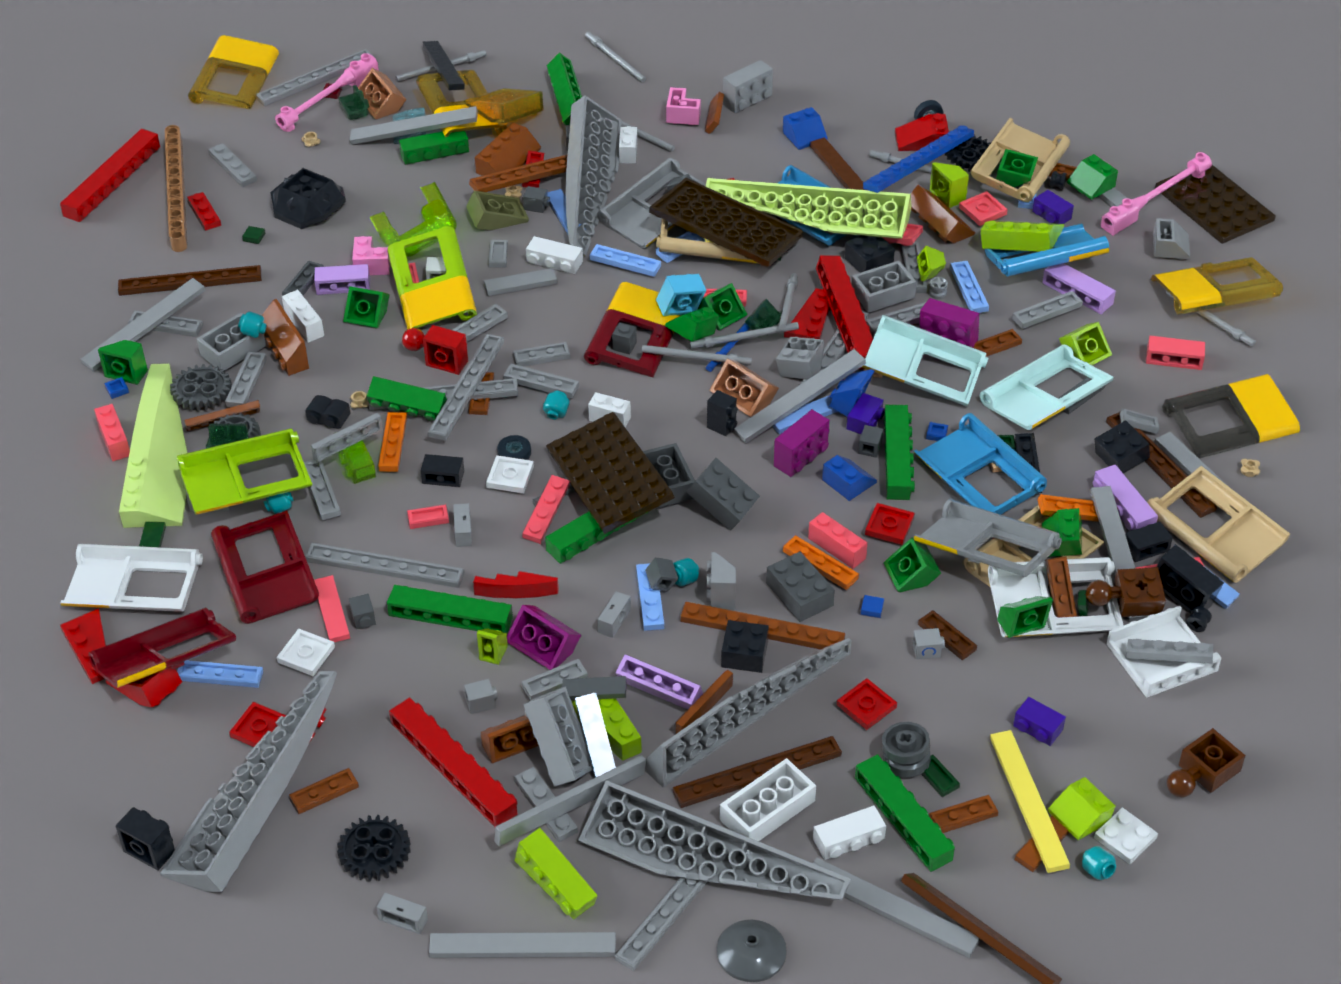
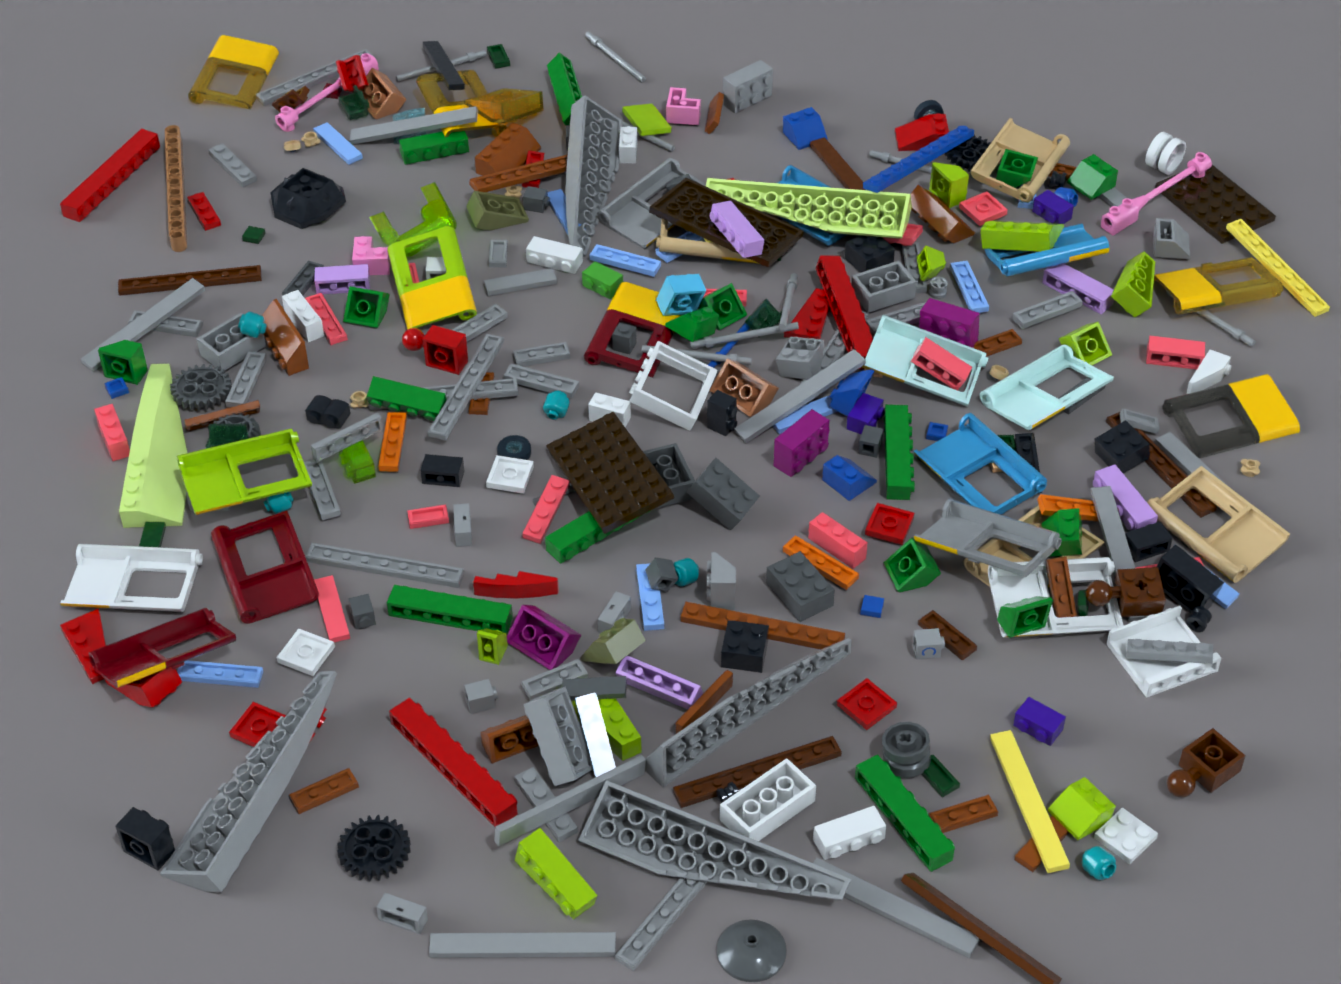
none -> reddish brown bracket [272,86,310,113]
none -> tan tile [284,140,301,152]
none -> coral tile [305,293,348,345]
none -> light blue tile [313,122,363,165]
none -> red bracket [336,55,369,93]
none -> dark green tile [487,44,510,69]
none -> olive slope [580,618,646,664]
none -> bright green brick [582,261,623,300]
none -> lime tile [622,103,672,136]
none -> white window [629,341,718,431]
none -> lavender brick [710,201,764,258]
none -> black wheel [716,782,739,803]
none -> coral brick [911,337,972,391]
none -> tan tile [989,365,1009,380]
none -> blue head [1053,187,1078,207]
none -> lime wedge [1111,251,1156,317]
none -> white wheel [1145,132,1186,175]
none -> white slope [1186,350,1231,397]
none -> light yellow tile [1226,219,1330,317]

